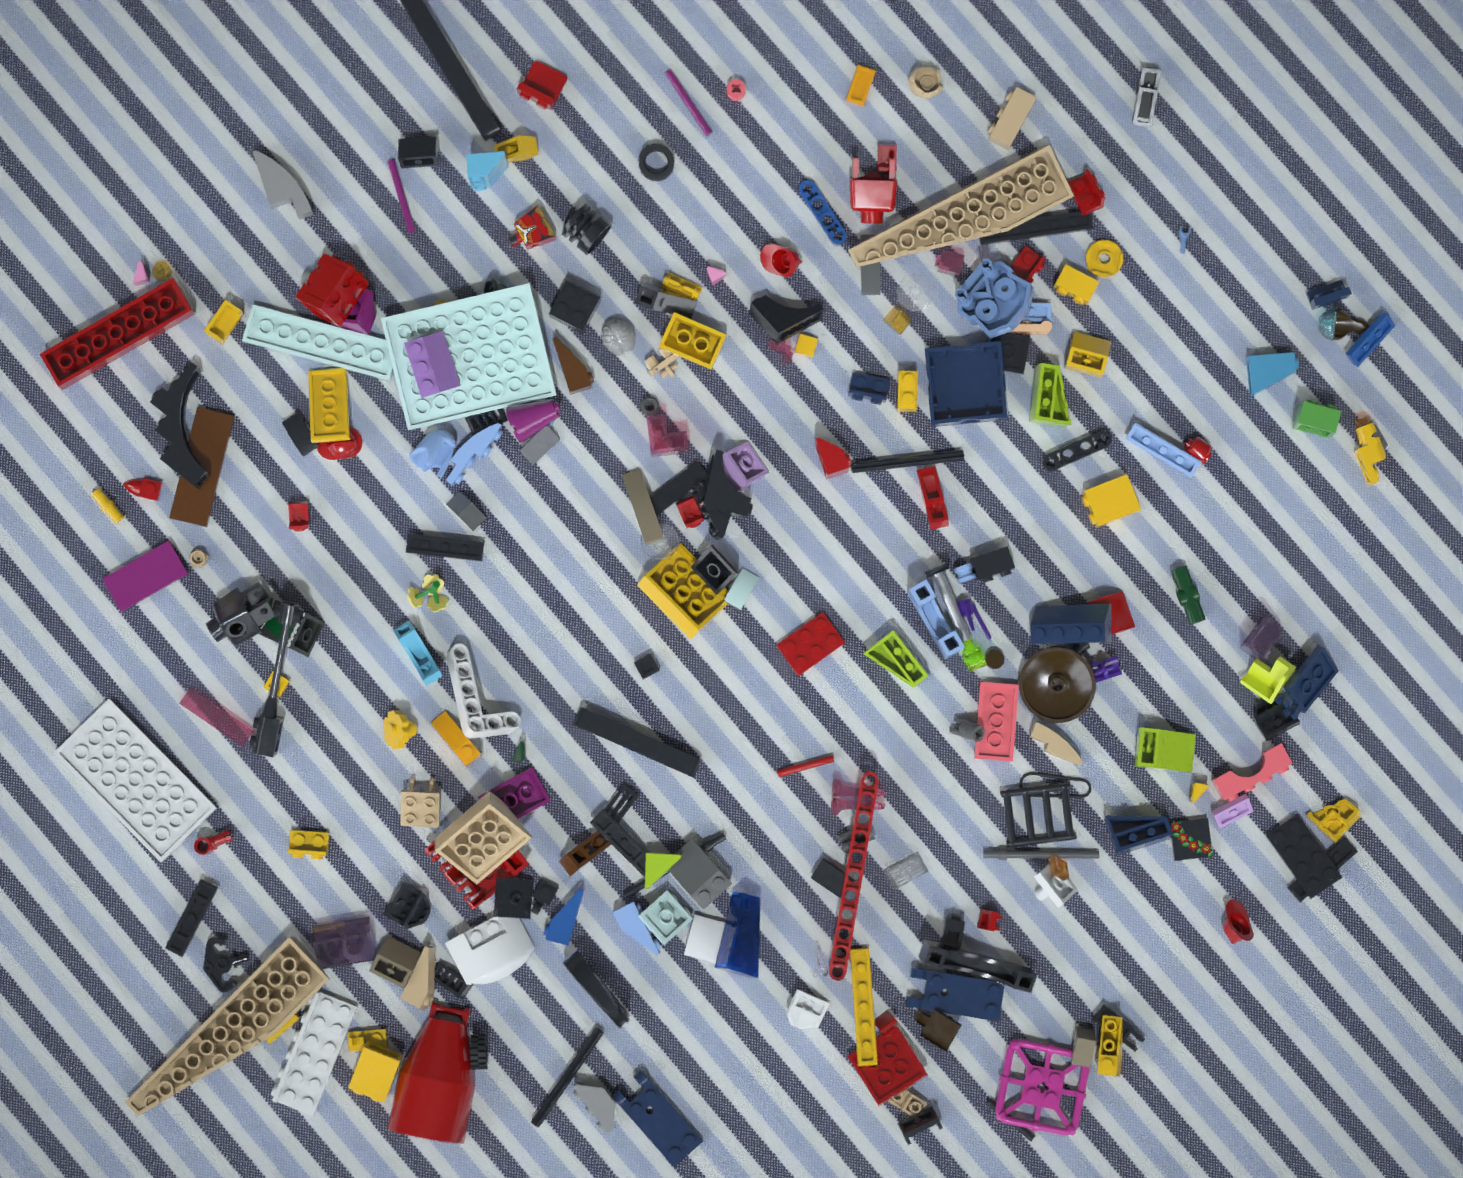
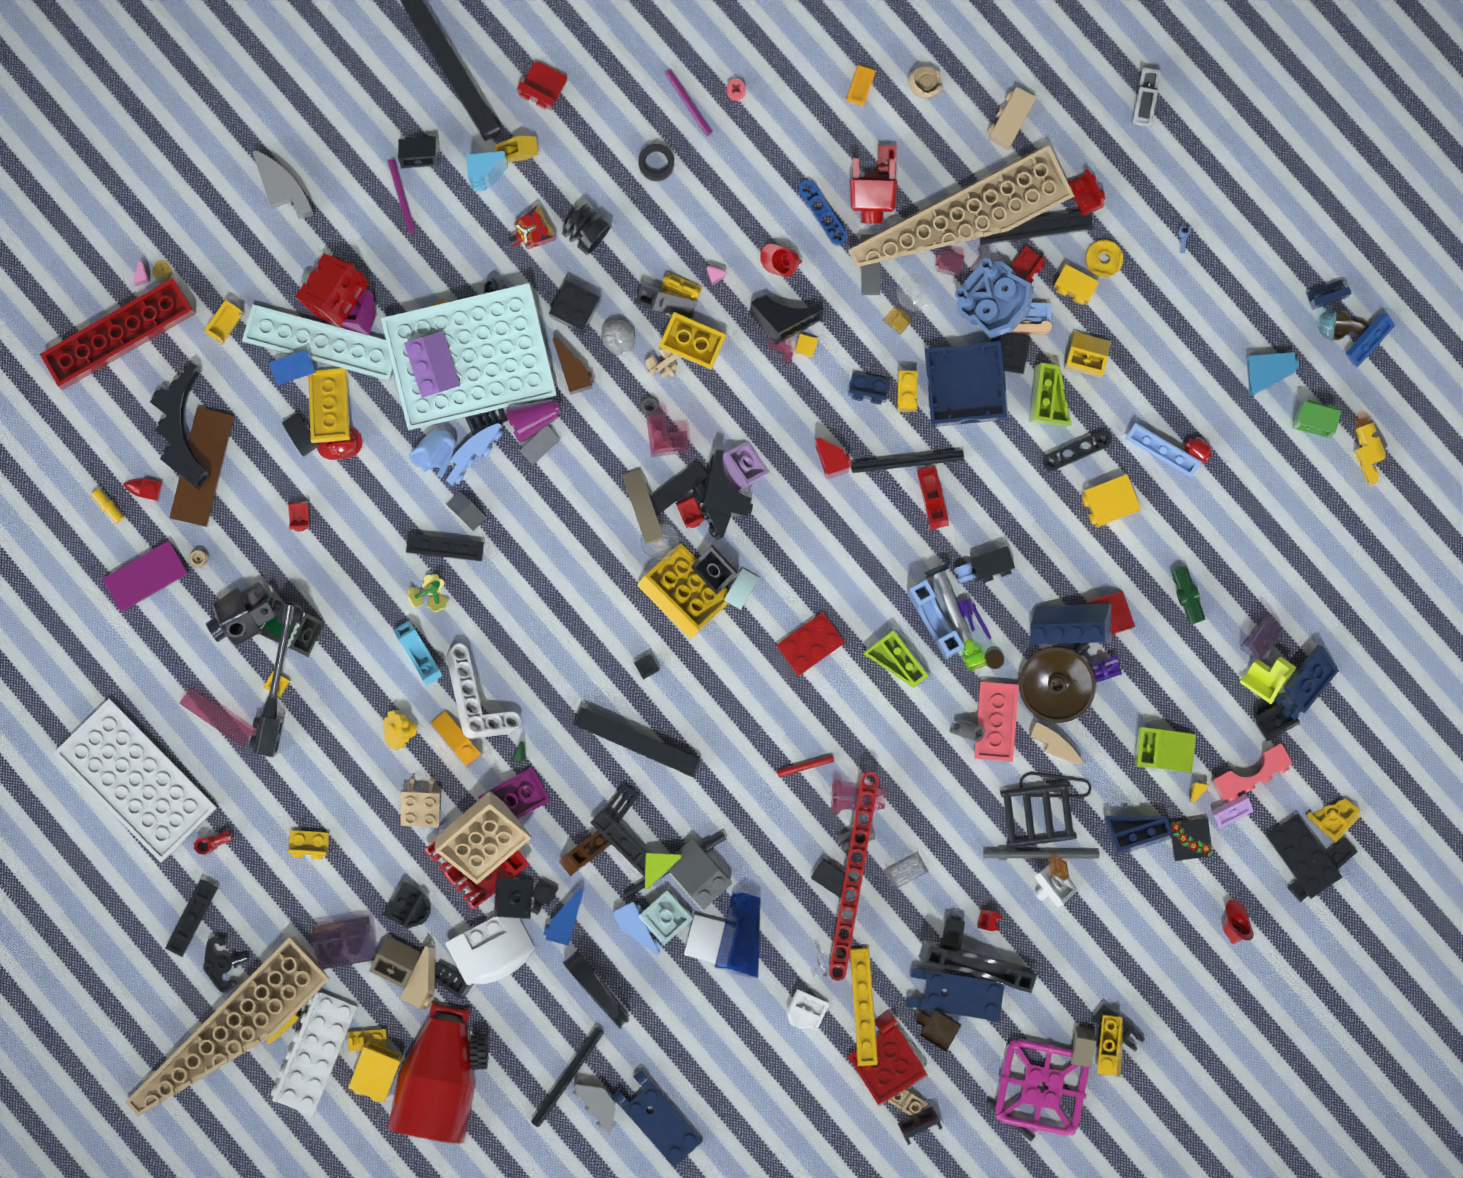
none -> blue piece [268,349,316,385]

